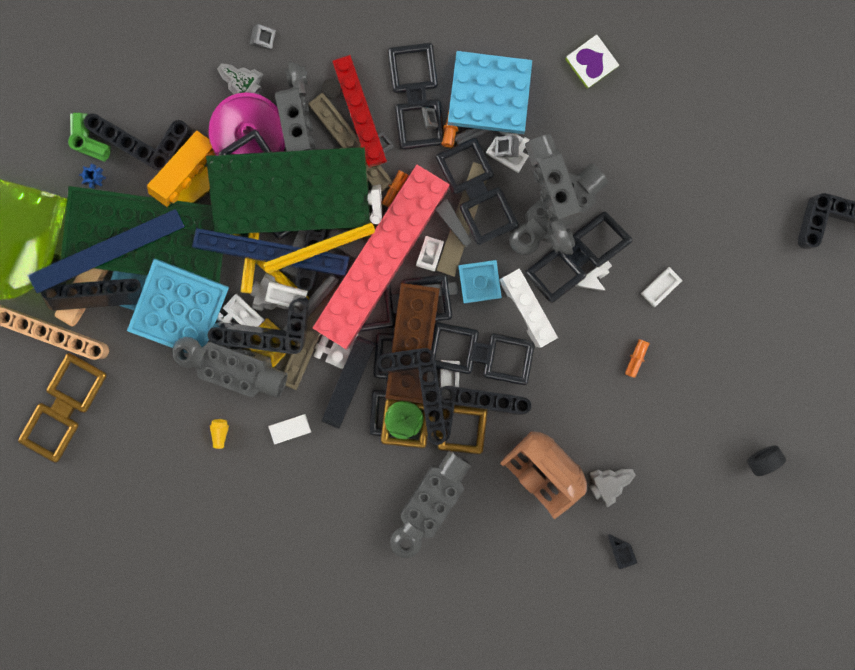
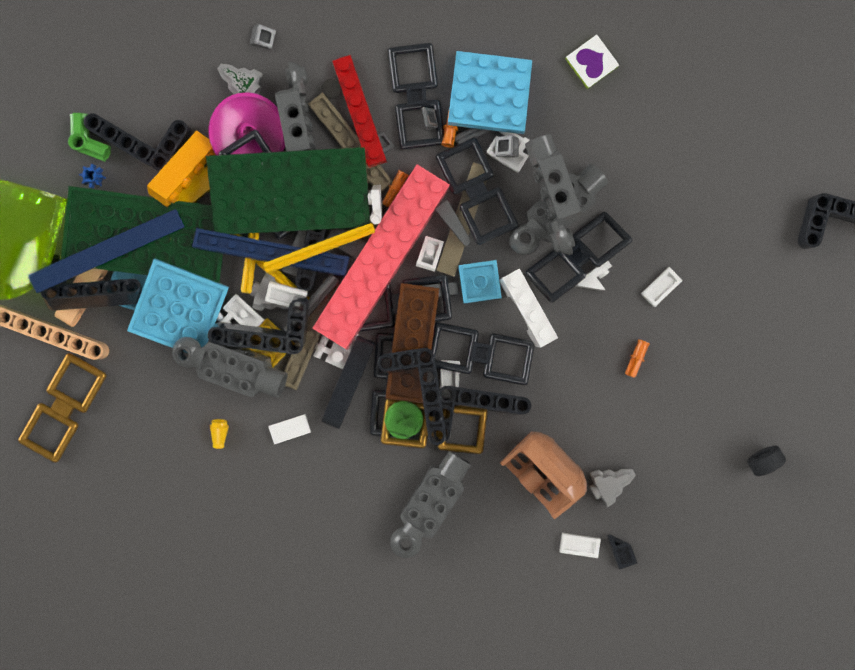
none -> white tile [559,533,601,558]

